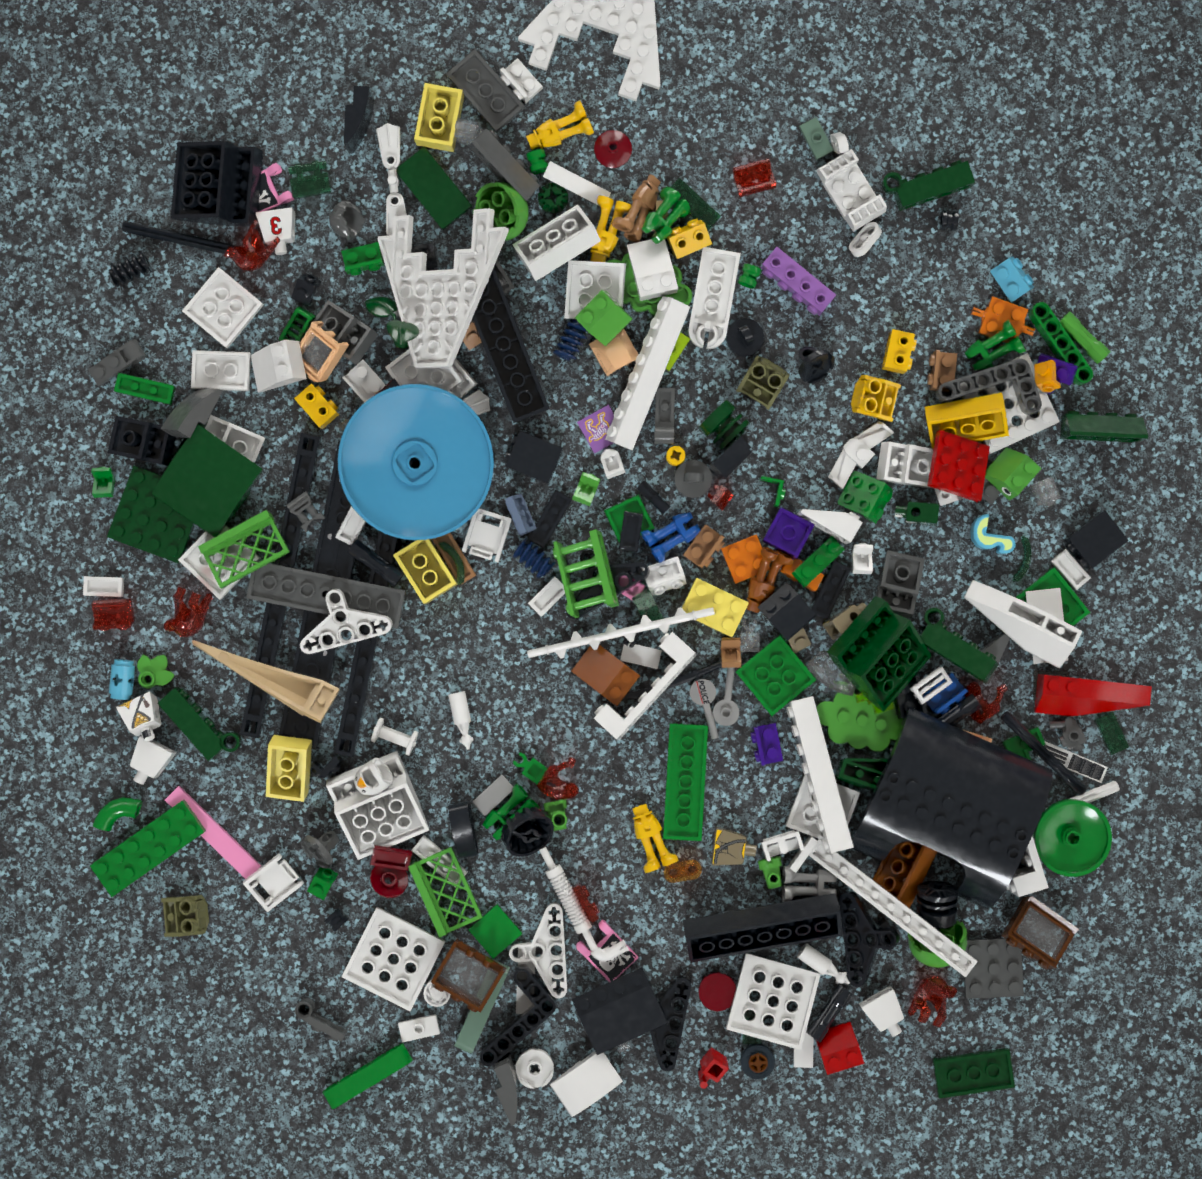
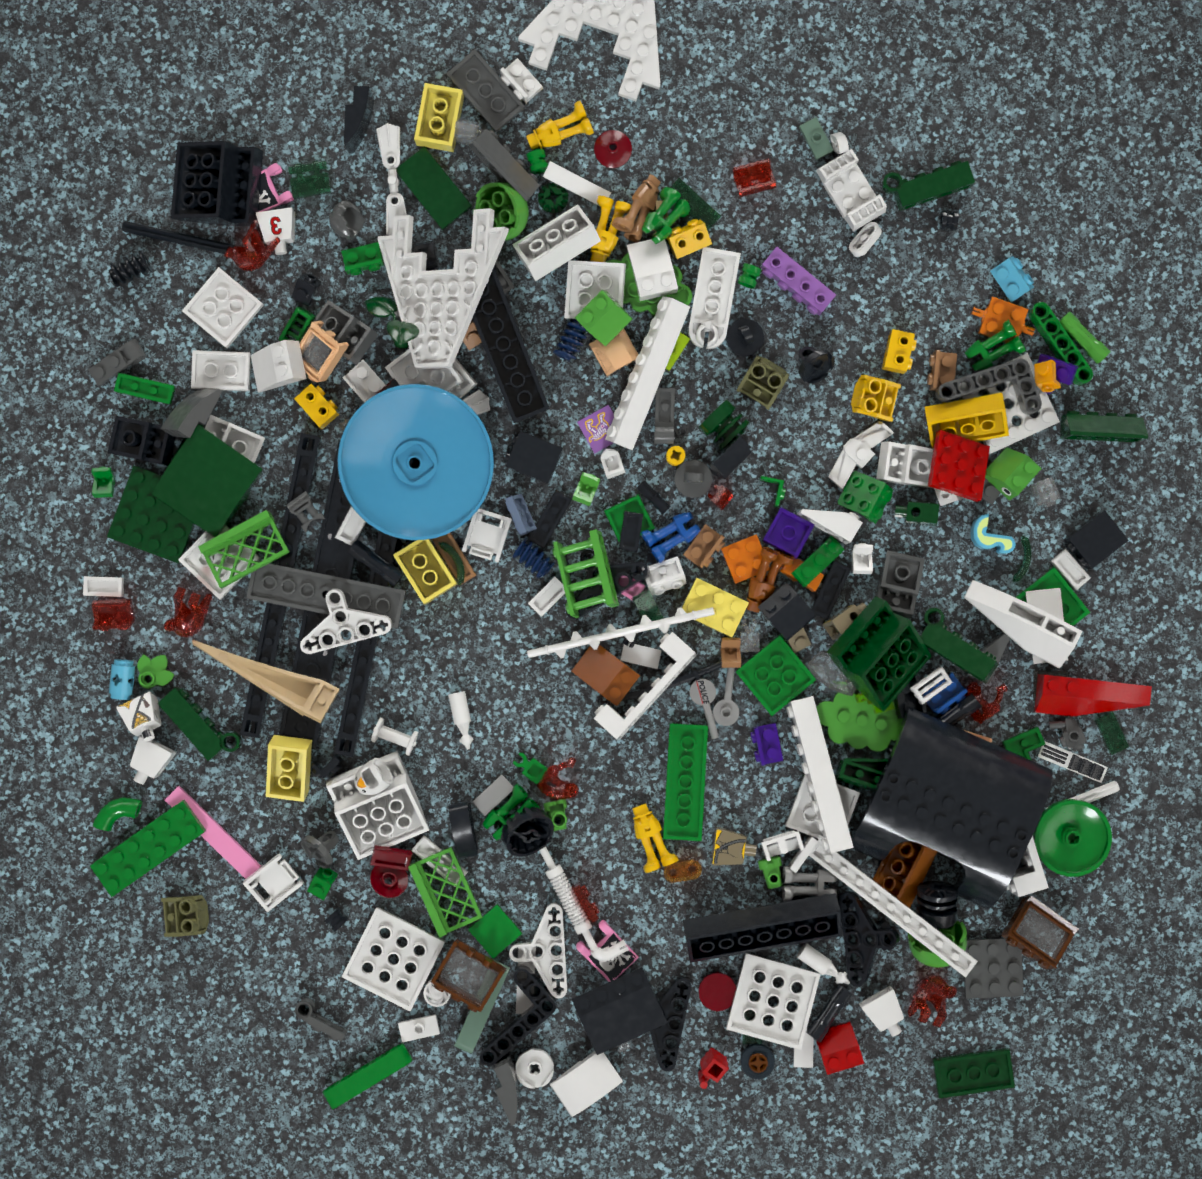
black axle [1000,711,1087,795] -> none

